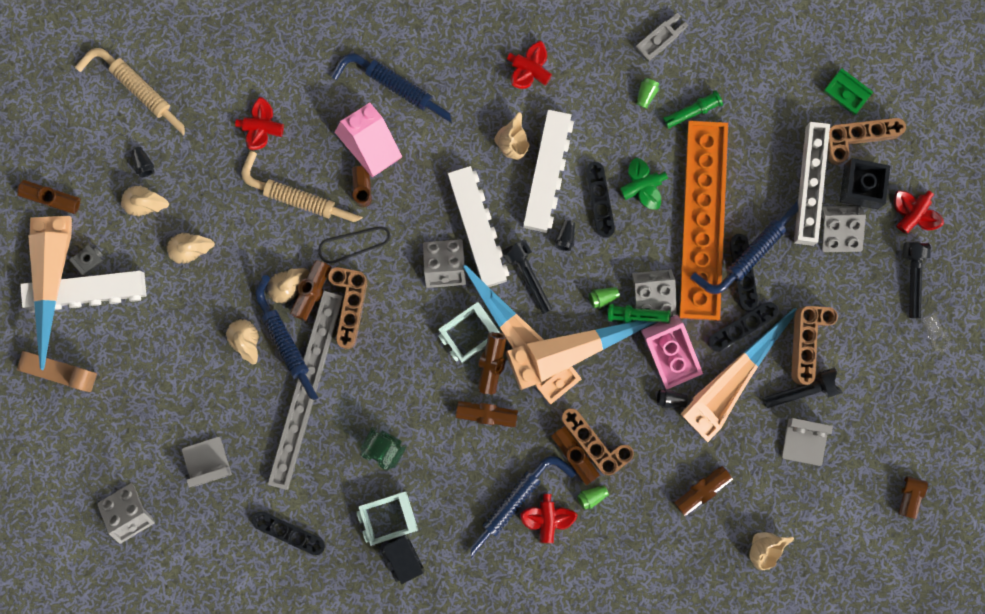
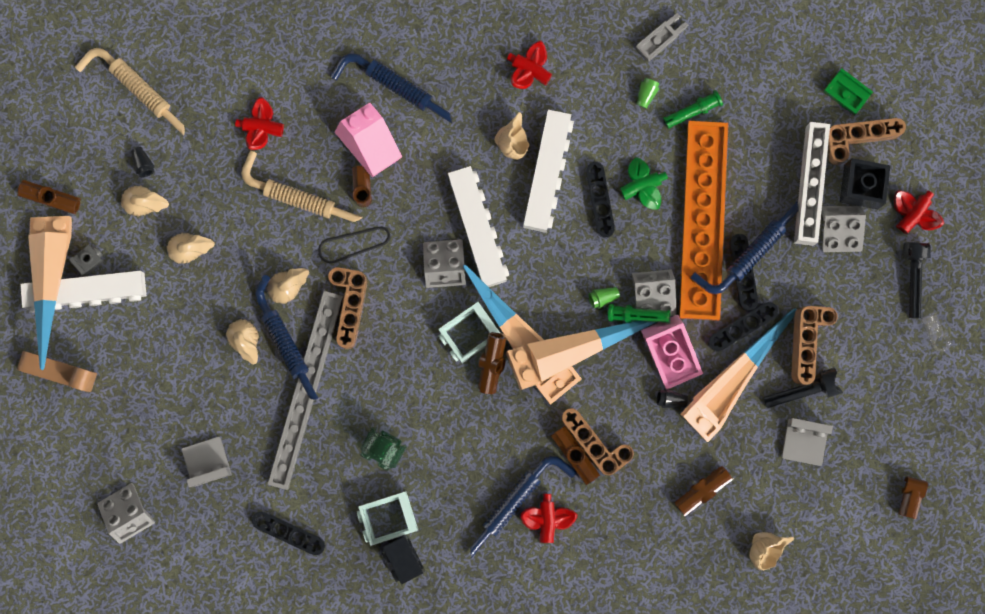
reddish brown piece [290,260,332,321] -> none
reddish brown piece [456,401,518,427] -> none
black piece [502,239,552,314] -> none
black cone [555,220,575,251] -> none
bright green cone [577,485,609,510] -> none

